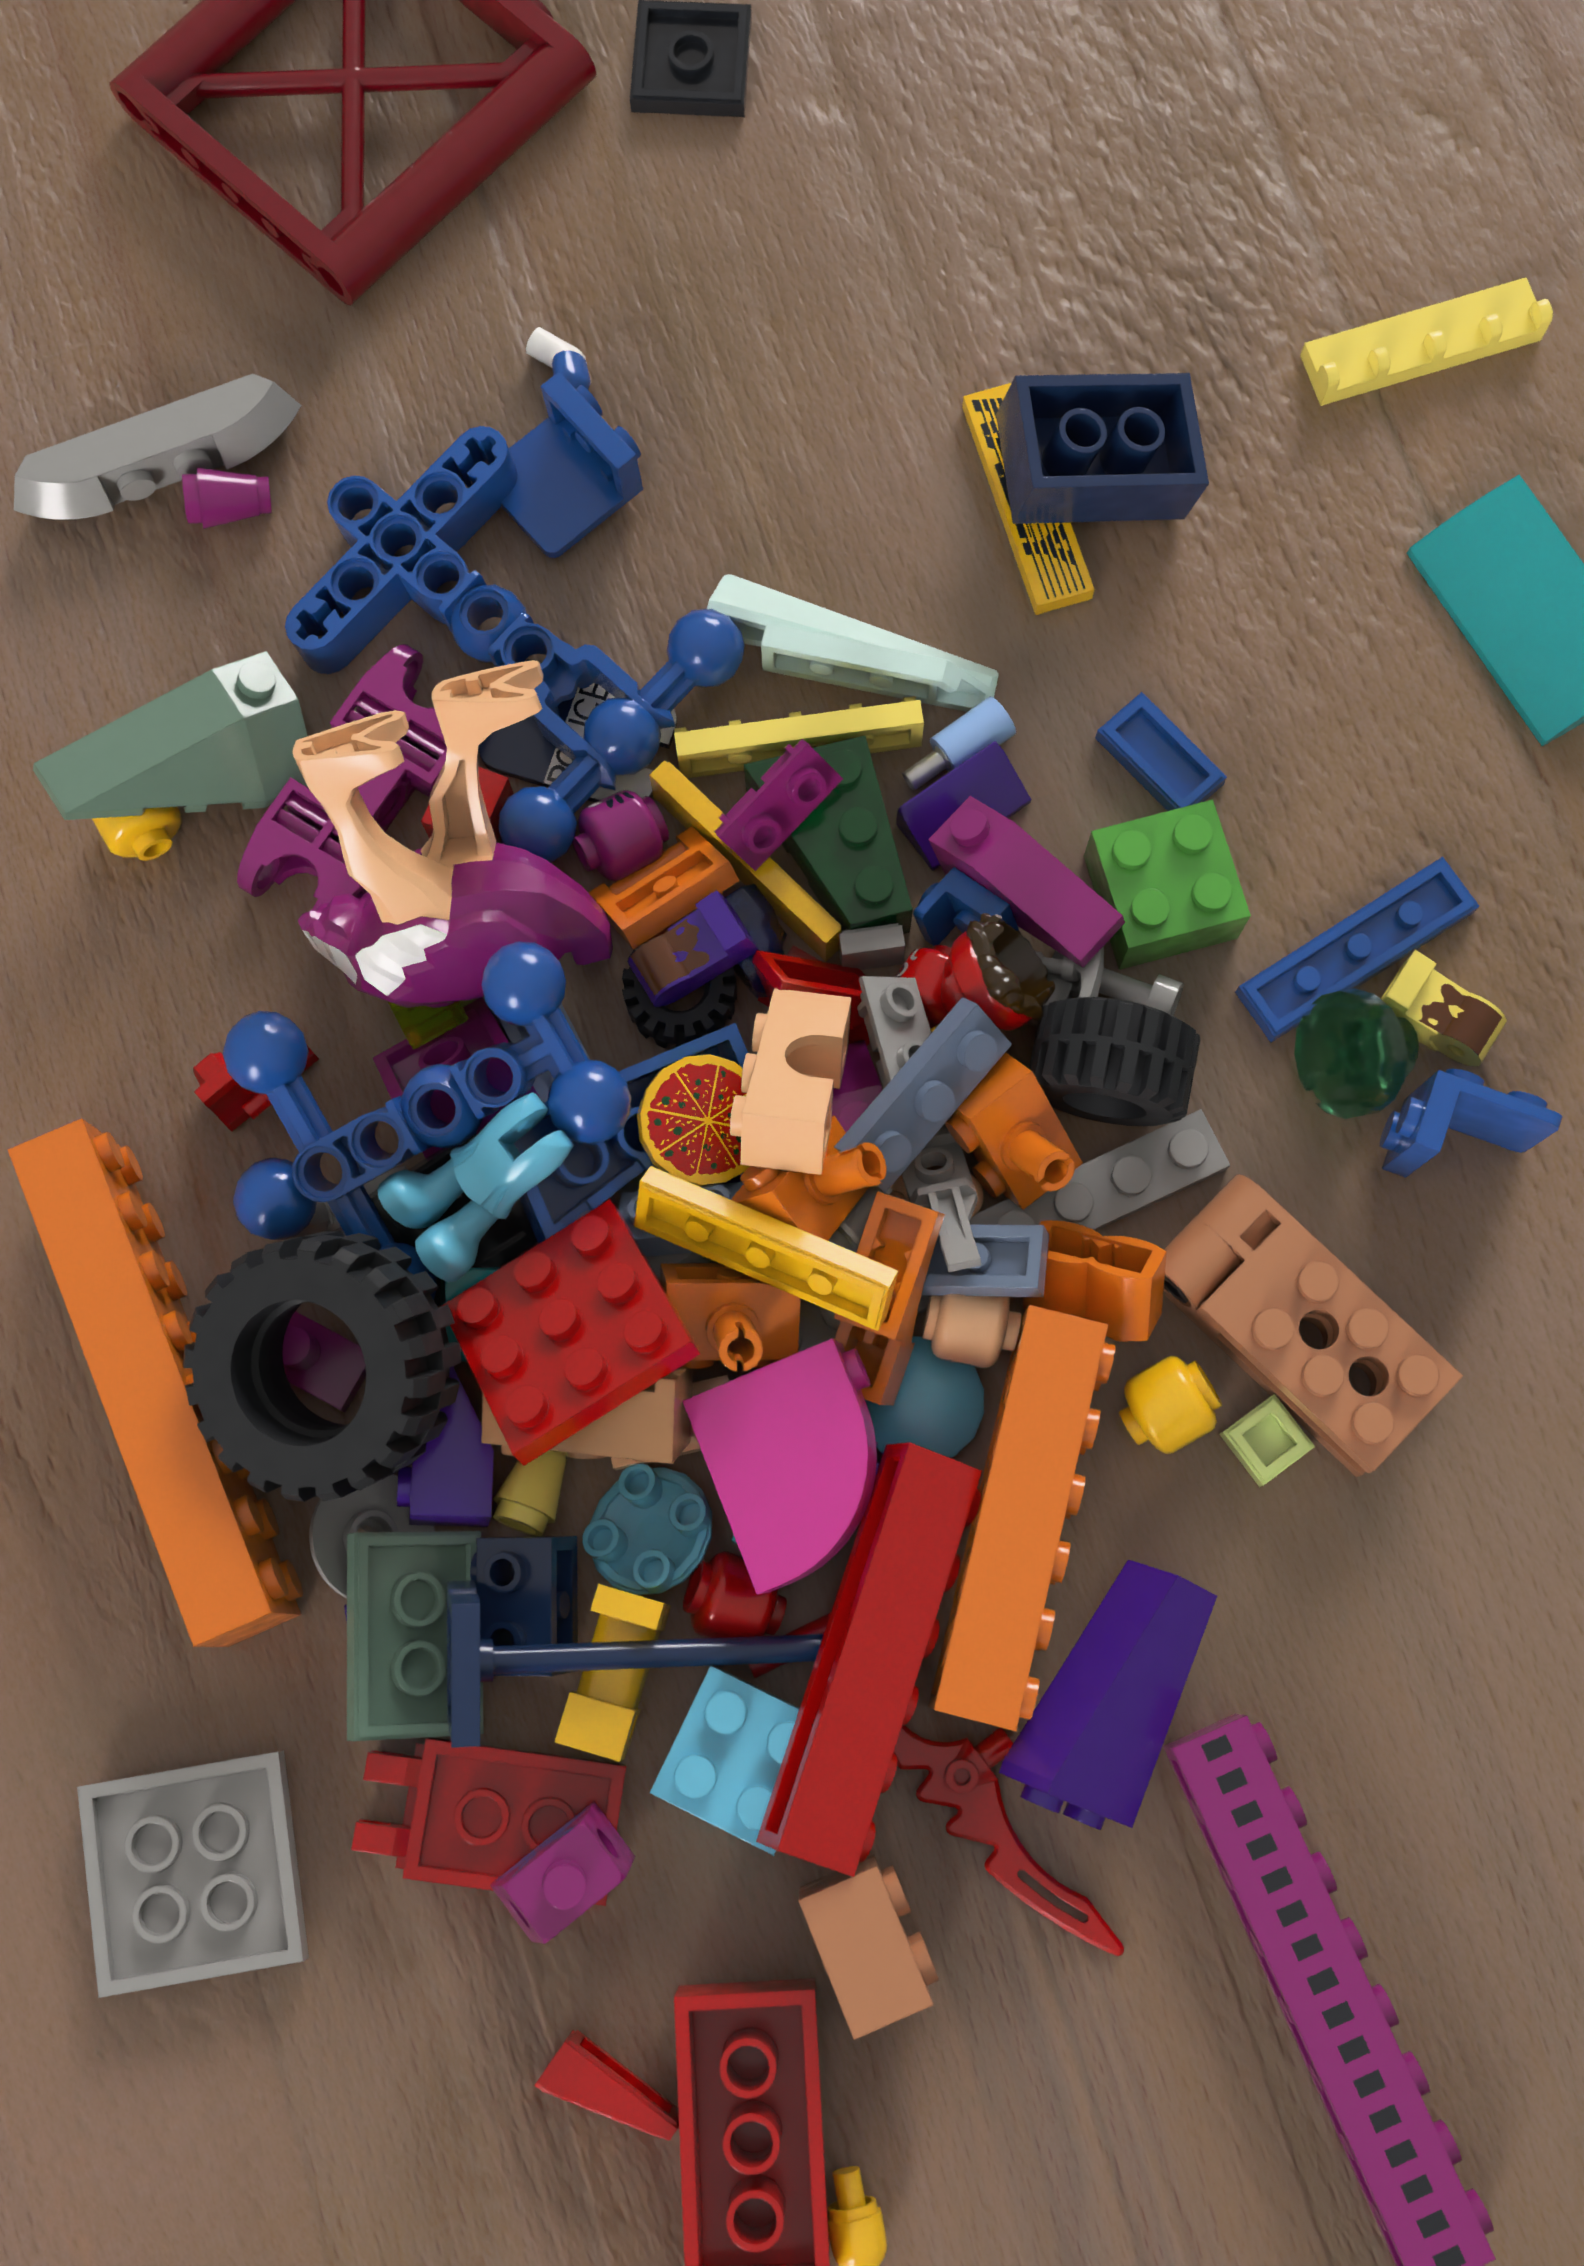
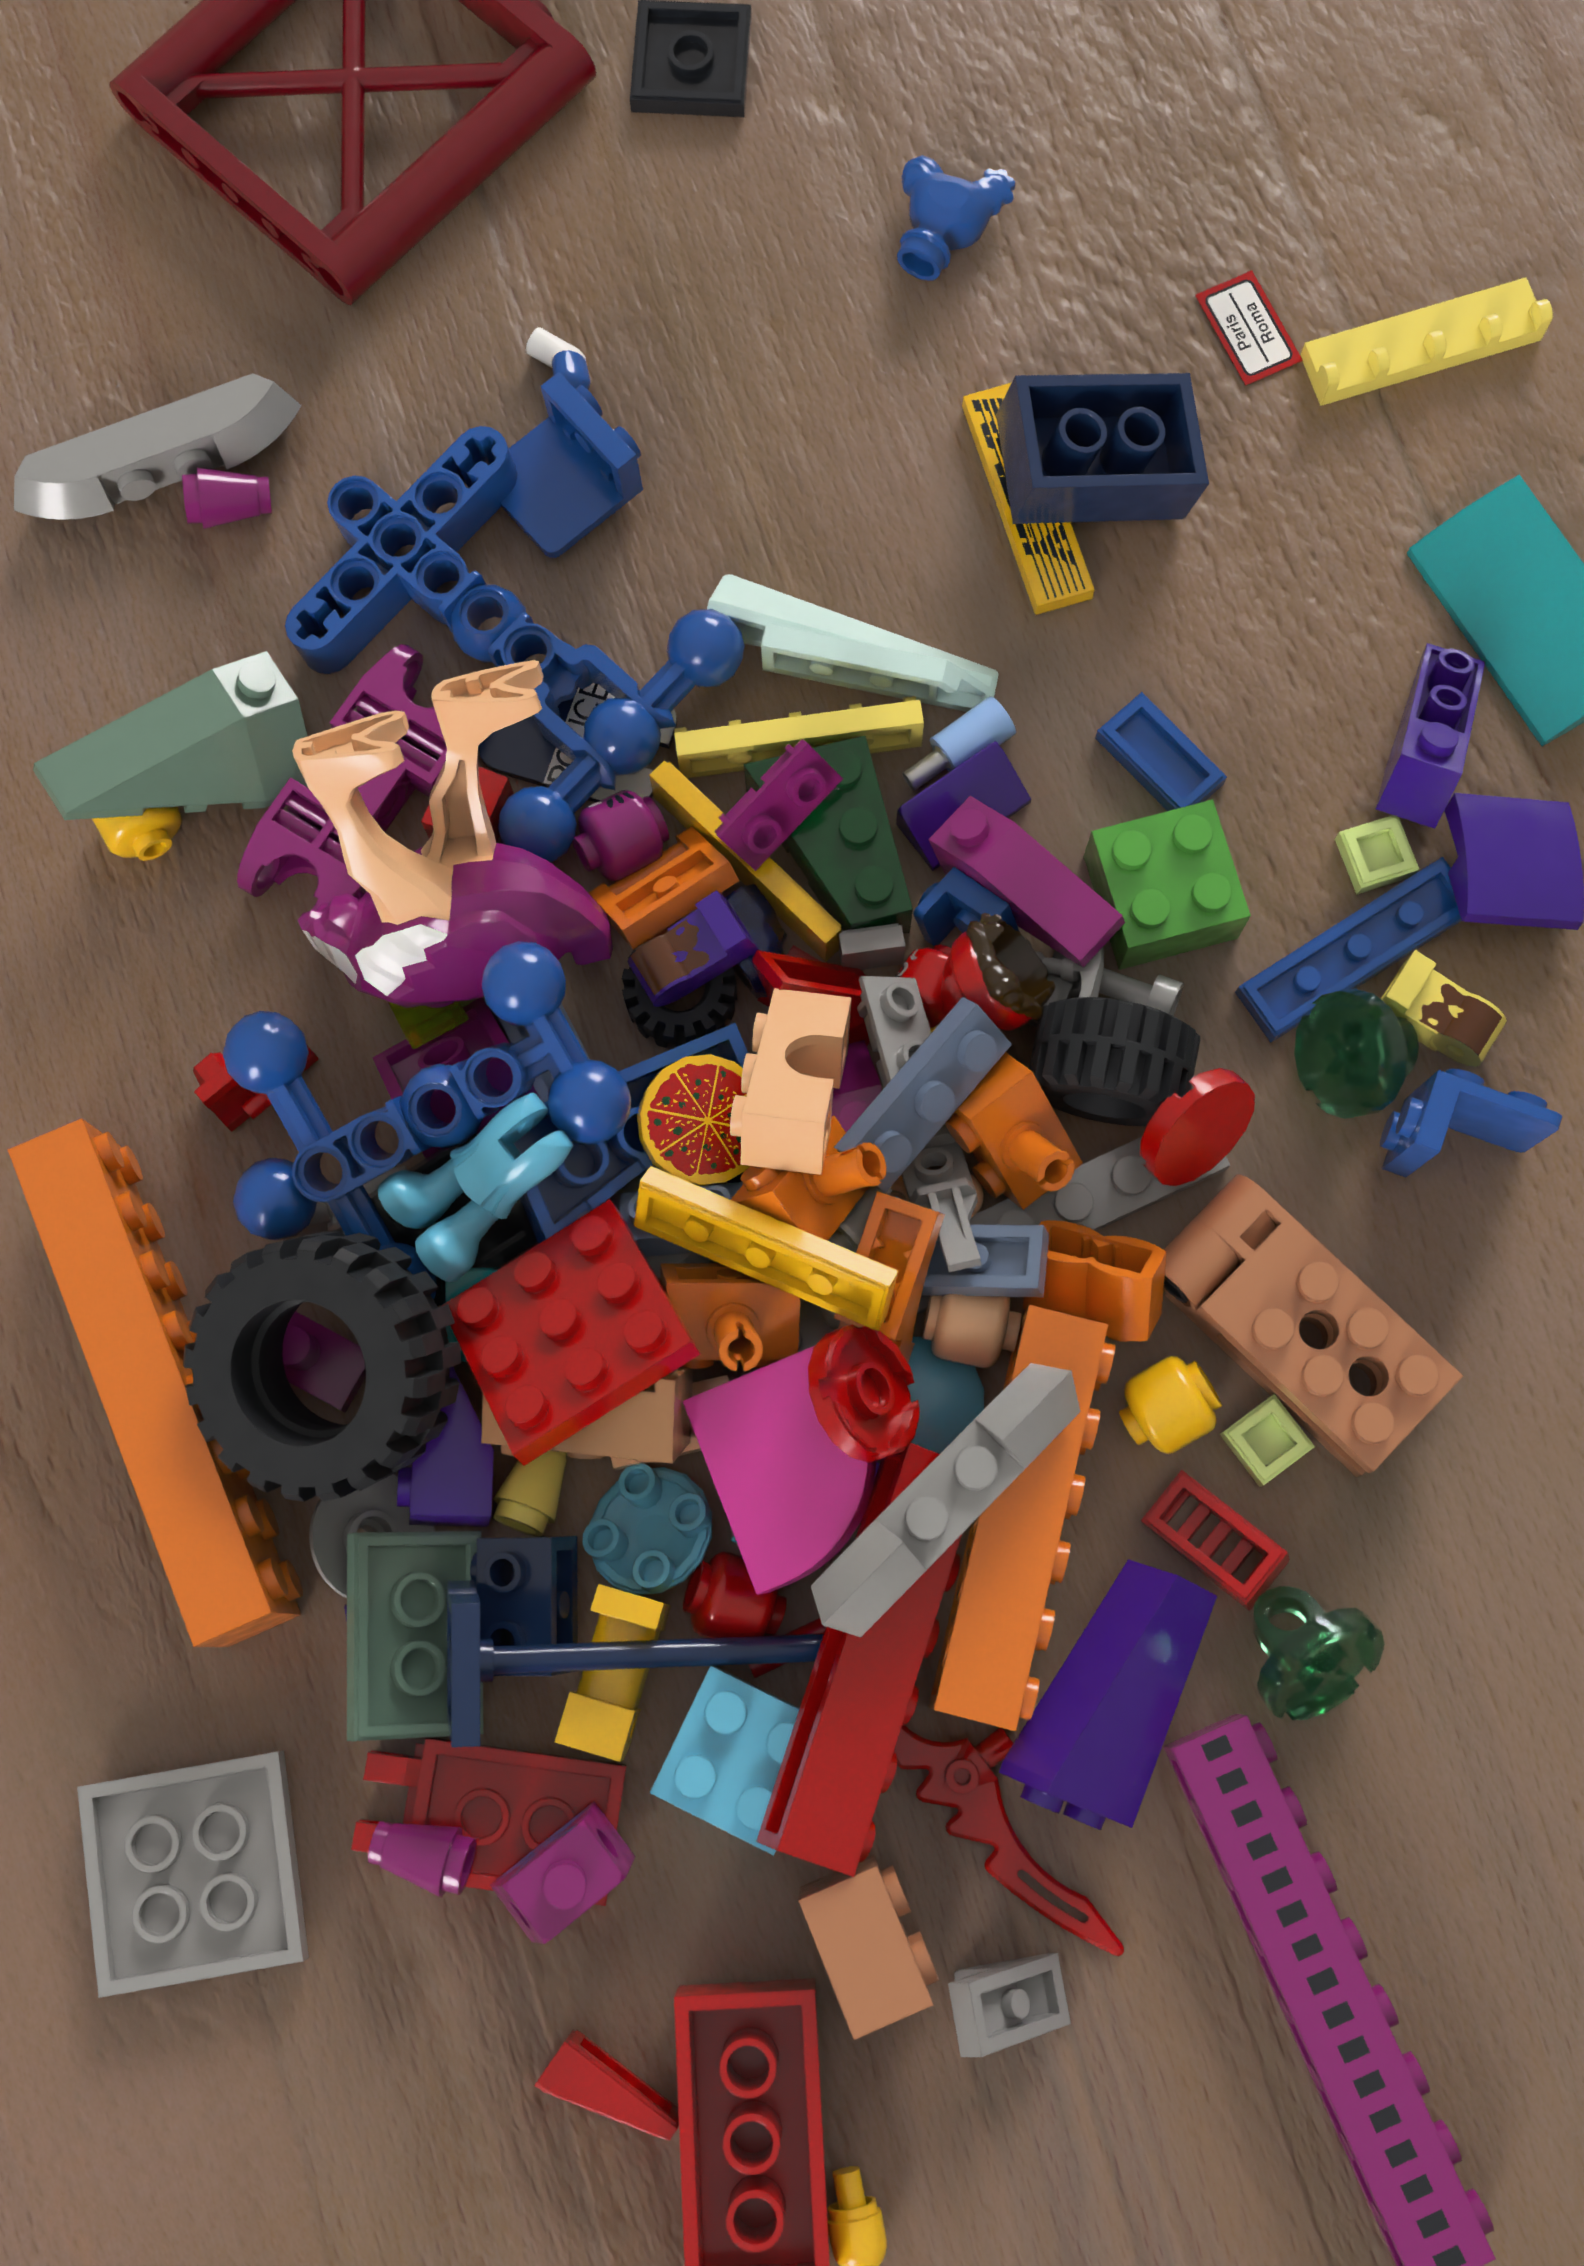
none -> magenta cone [368,1821,476,1897]
none -> red tile [808,1324,920,1463]
none -> light grey brick [811,1363,1080,1637]
none -> blue animal [897,155,1015,281]
none -> light grey slope [948,1953,1071,2057]
none -> red tile [1140,1068,1255,1186]
none -> red slope [1141,1470,1290,1611]
none -> sticker [1195,270,1303,386]
none -> clear green tile [1253,1586,1385,1720]
none -> yellowish green tile [1335,815,1420,895]
none -> dark purple slope [1376,643,1485,829]
none -> dark purple slope [1444,793,1584,930]

